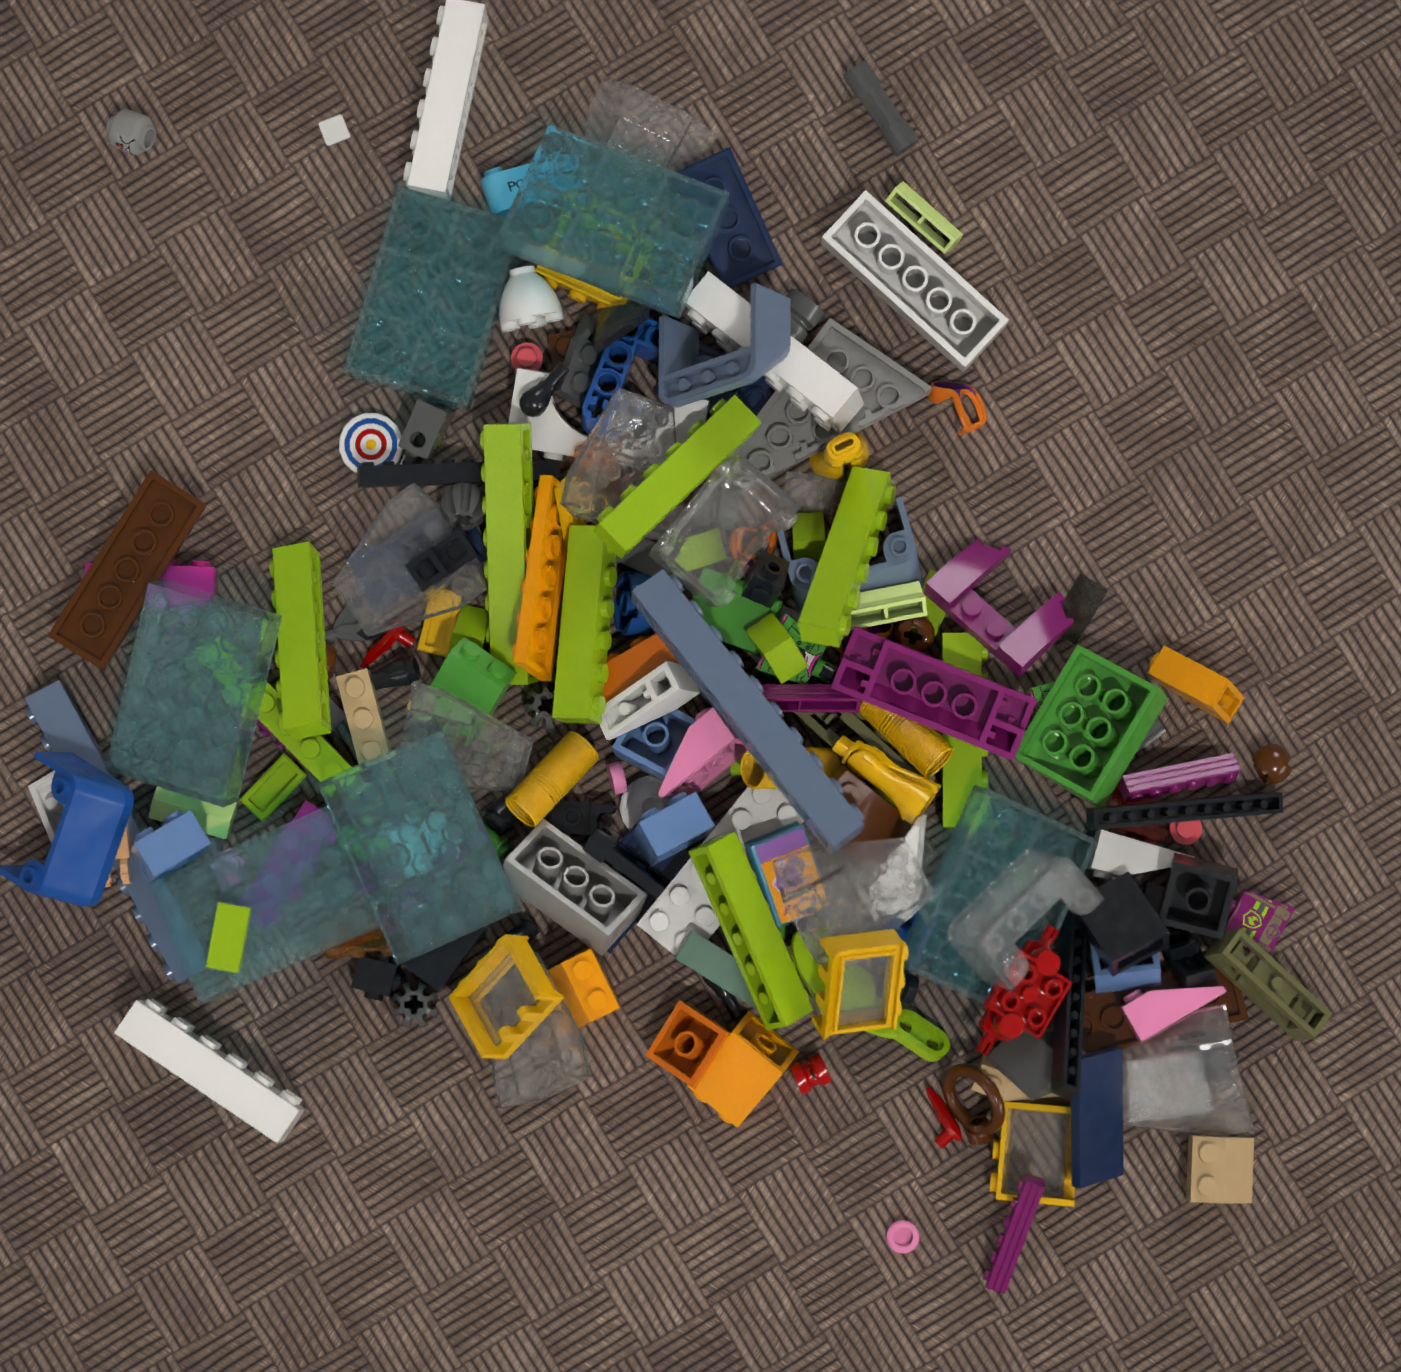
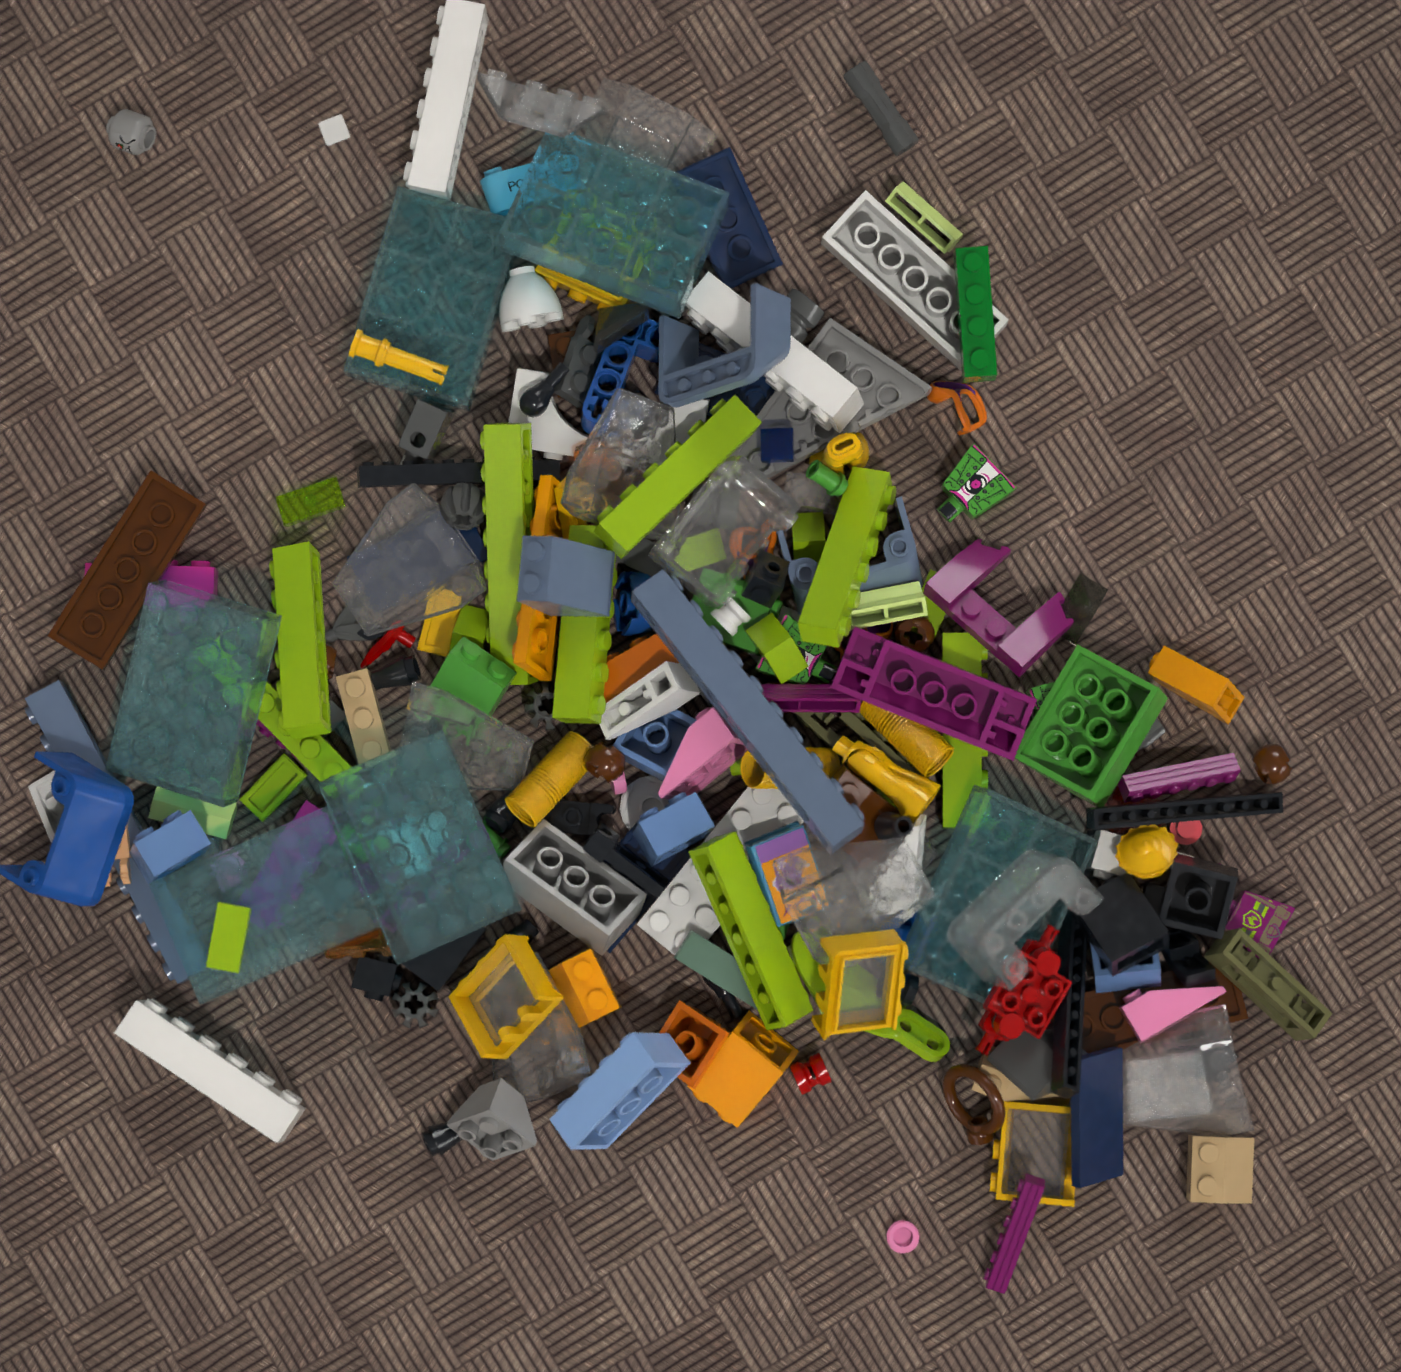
tile [339,413,403,473] -> none
black slope [404,528,480,592] -> none
coral plate [511,342,543,371] -> none
red bar [926,1087,962,1149] -> none
none -> clear neon green slope [276,476,347,527]
none -> yellow pin [348,329,449,386]
none -> black cone [421,1122,463,1157]
none -> light grey slope [447,1078,537,1161]
none -> clear wedge [477,68,608,138]
none -> sand blue slope [517,536,615,617]
none -> light blue brick [549,1032,690,1150]
none -> reddish brown piece [585,742,626,783]
none -> white wheel [710,595,751,636]
none -> clear blue tile [761,428,794,463]
none -> bright green pin [806,460,848,497]
none -> black cone [874,811,913,844]
none -> torso [937,443,1017,523]
none -> green brick [953,246,997,383]
none -> yellow piece [1115,824,1178,879]

